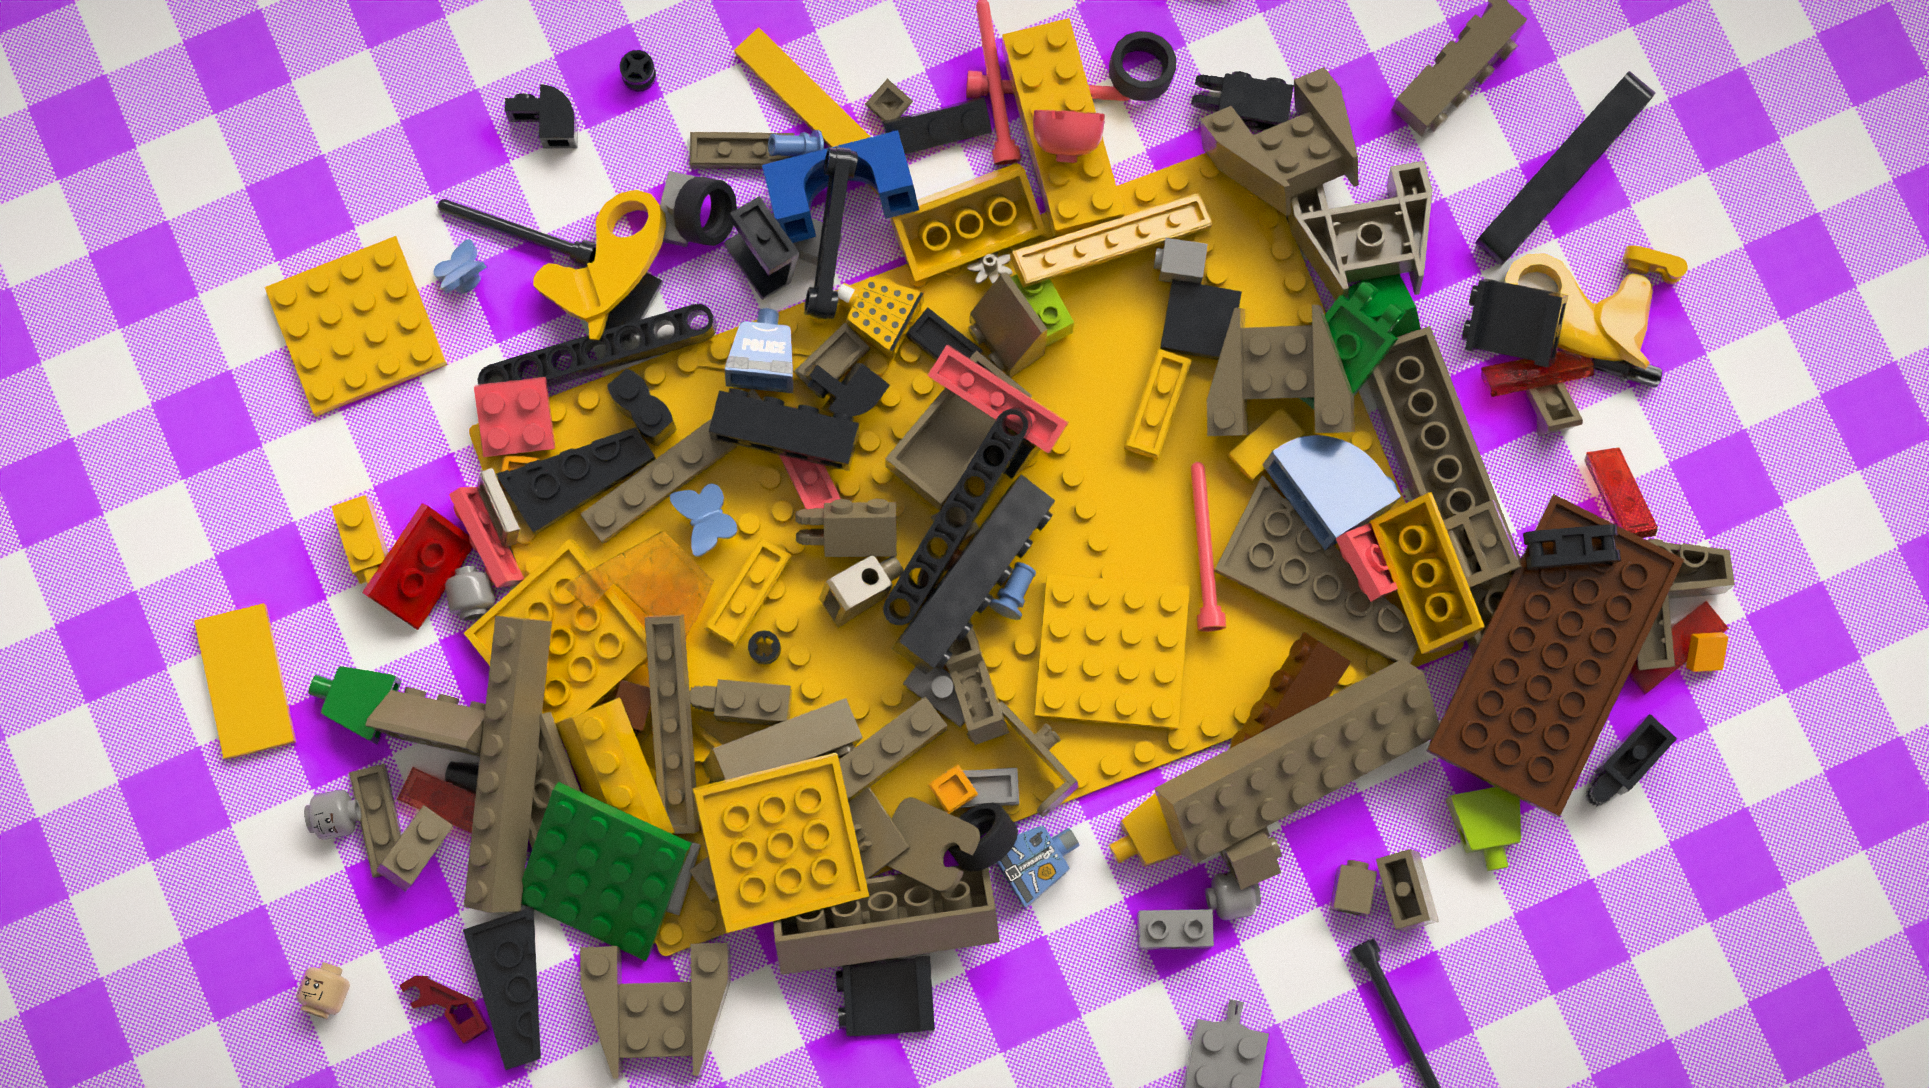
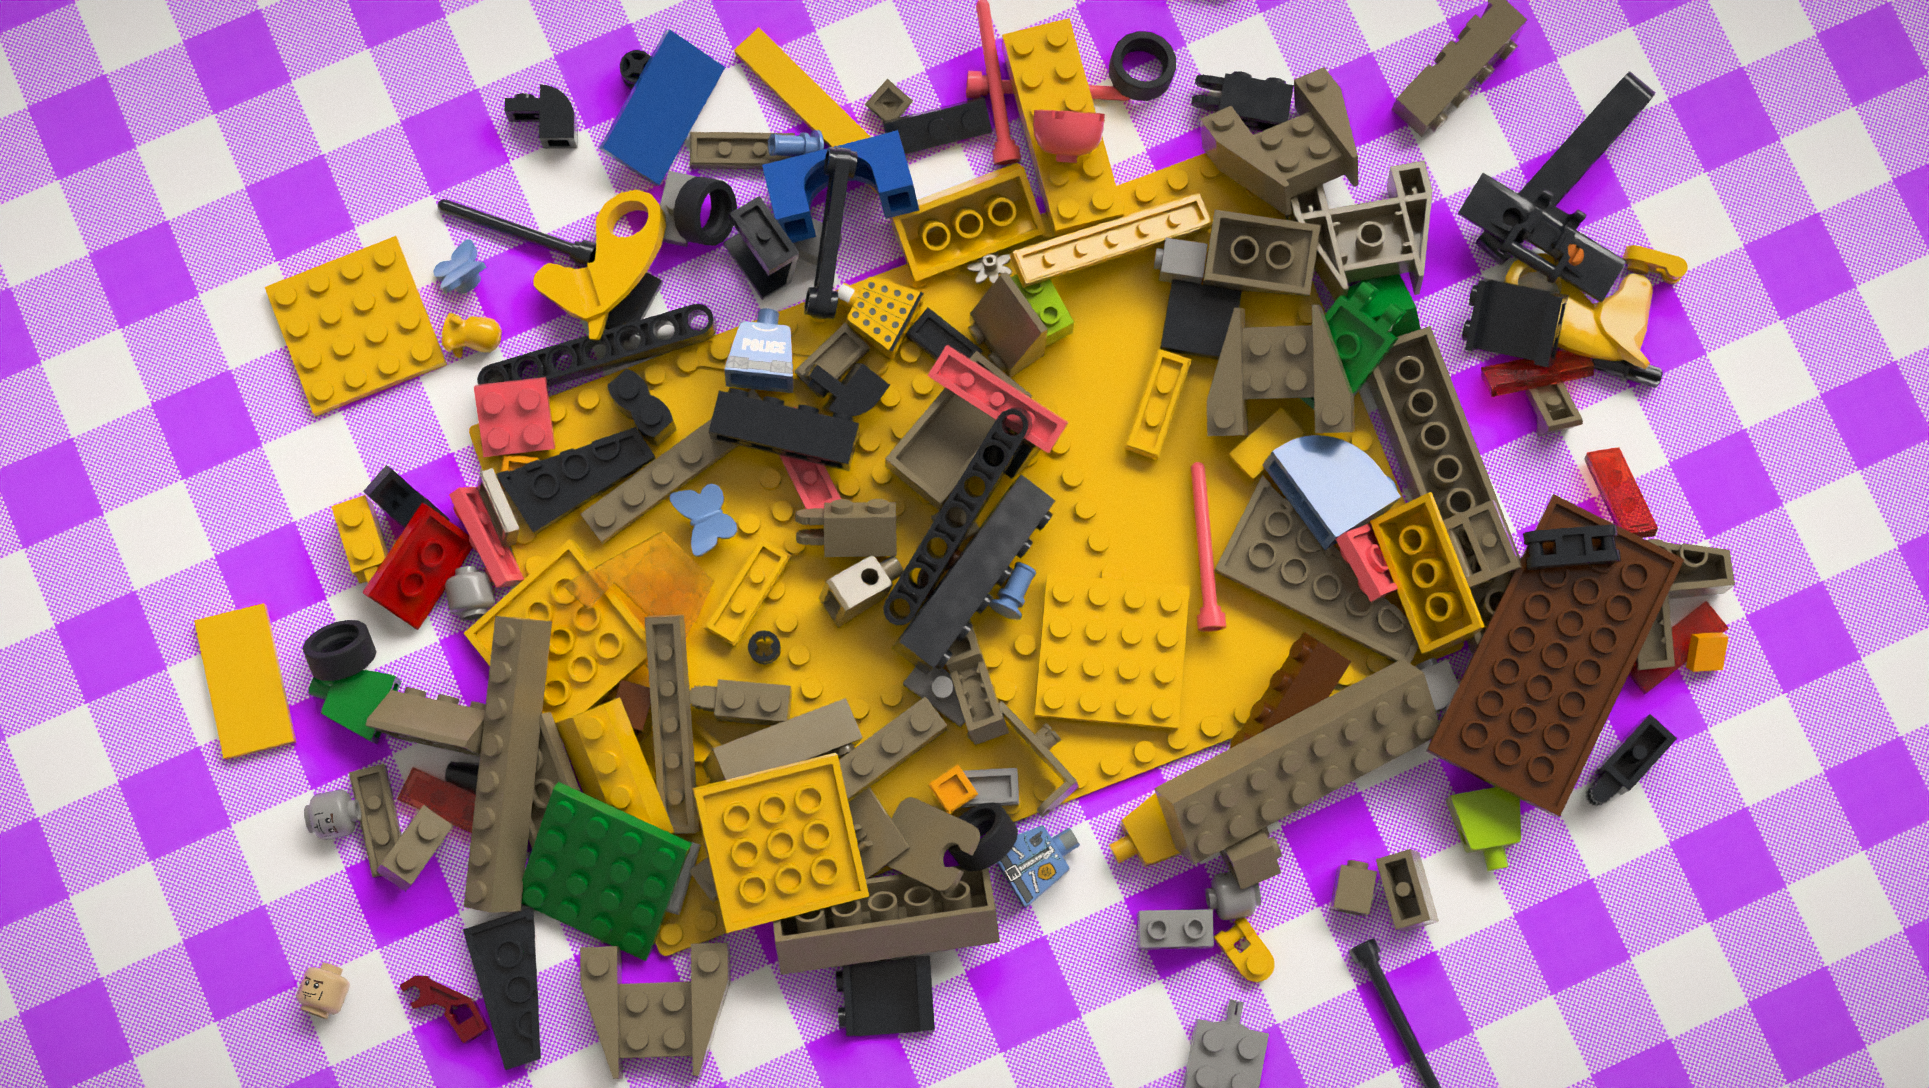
none -> black tyre [302,620,377,681]
none -> black brick [363,465,450,529]
none -> yellow animal [441,313,502,358]
none -> blue tile [599,29,726,186]
none -> dark tan slope [1203,210,1321,296]
none -> yellow plate [1213,917,1275,983]
none -> light grey brick [1416,658,1459,713]
none -> black piece [1457,172,1627,303]

